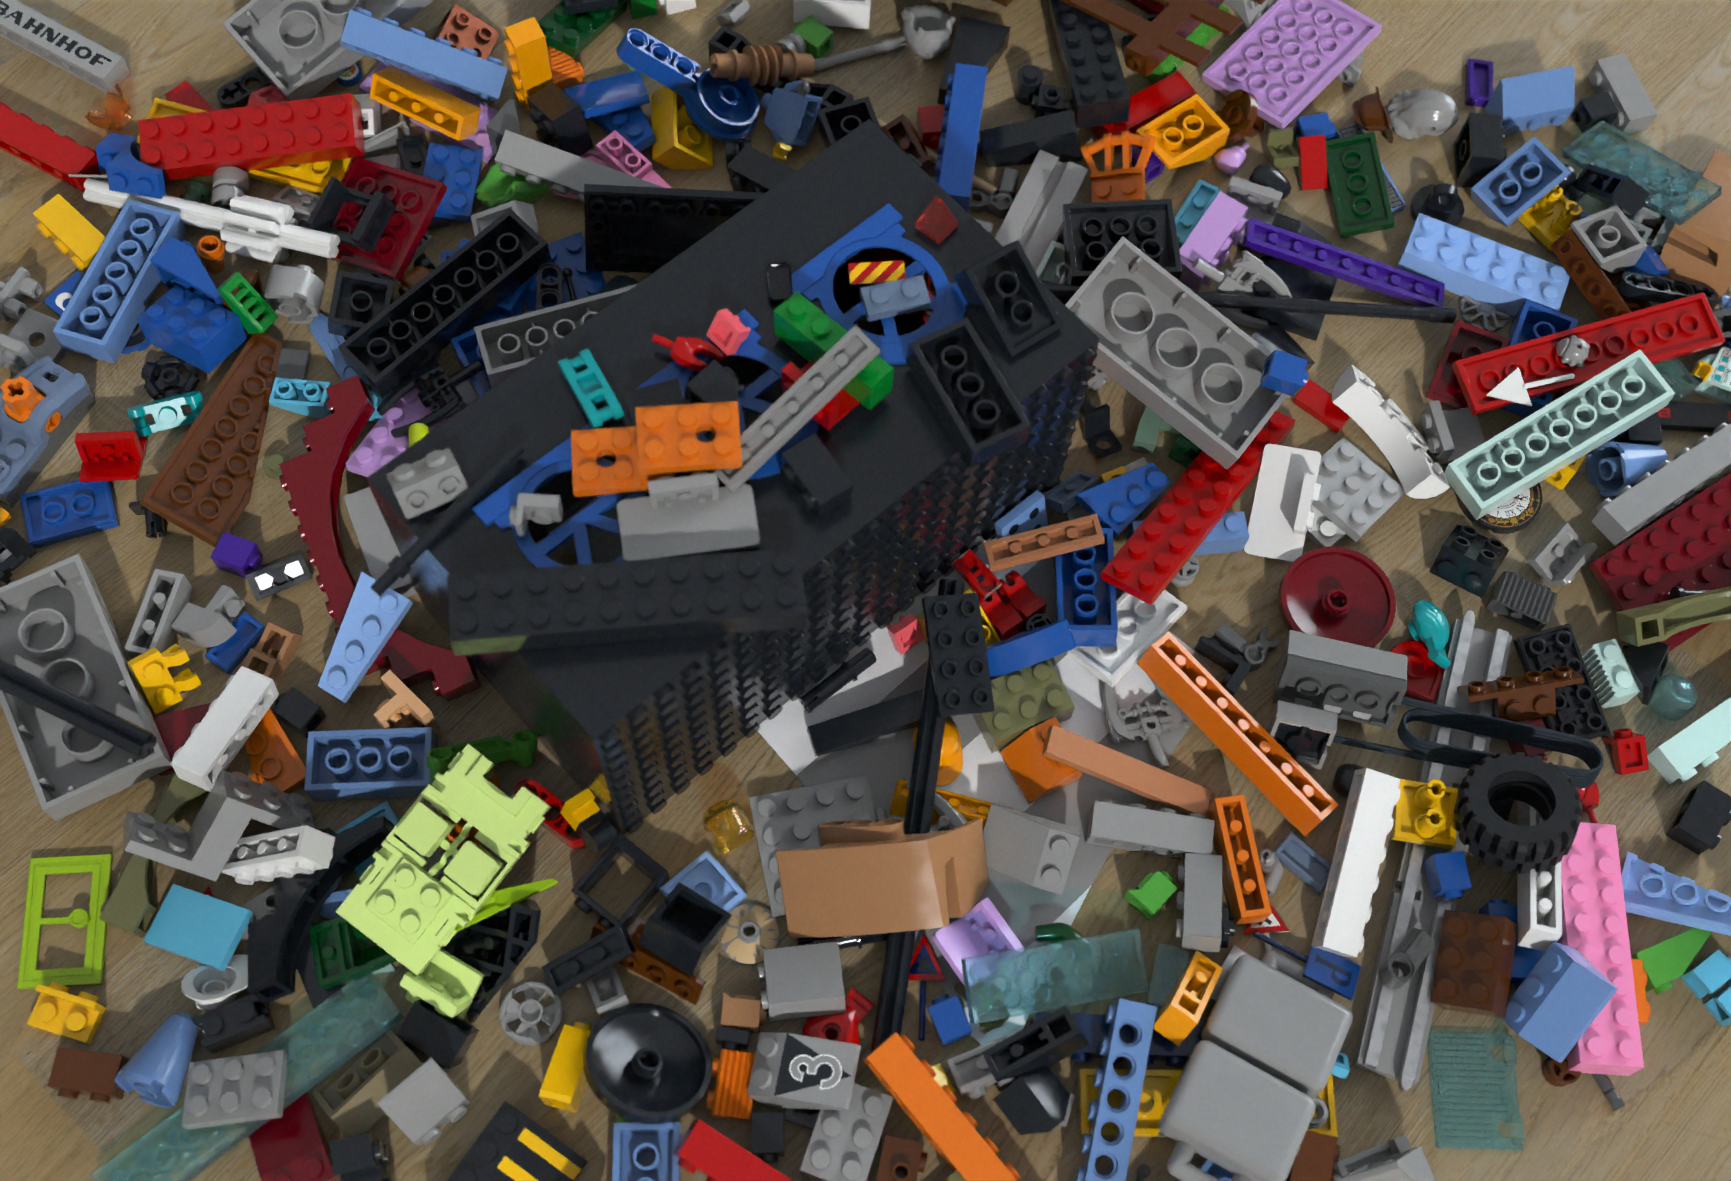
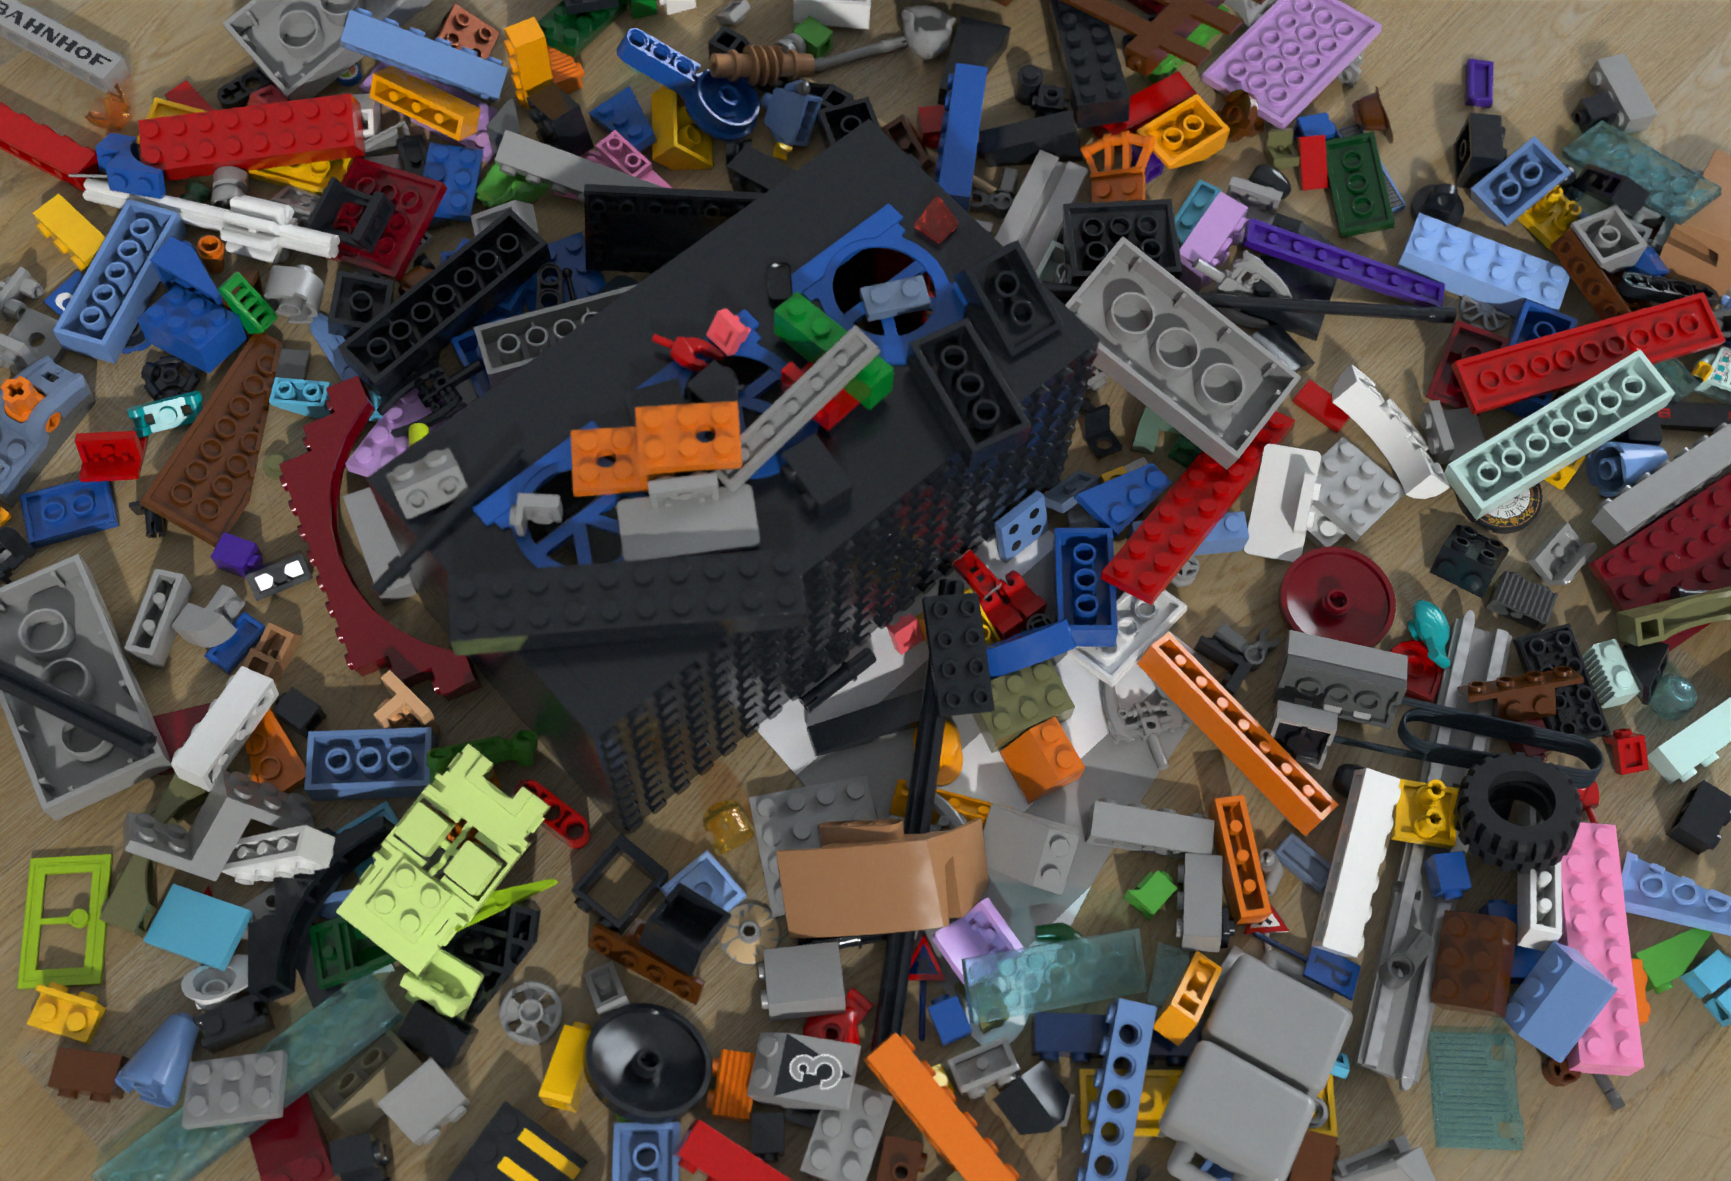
yellow plate [127,644,202,715] -> none
light blue wing [318,572,413,704] -> none
black plate [542,923,637,996] -> none
teal plate [557,348,624,429] -> none
leg [561,788,618,853] -> none
blue tile [564,70,650,119] -> none
black plate [715,1026,750,1052] -> none
medium nougat window [721,993,767,1033] -> none
sticker [848,261,906,284] -> none
black slope [982,1005,1089,1082] -> none
nougat plate [984,513,1105,572] -> none
nougat tile [1042,725,1212,816] -> none
lavender piece [1214,142,1249,175] -> none
blue brick [1259,350,1309,396] -> none
light grey piece [1384,89,1459,140] -> none
medium blue slope [1484,66,1575,135] -> none
white piece [1486,367,1575,406] -> none
light grey animal [1556,335,1590,368] -> none

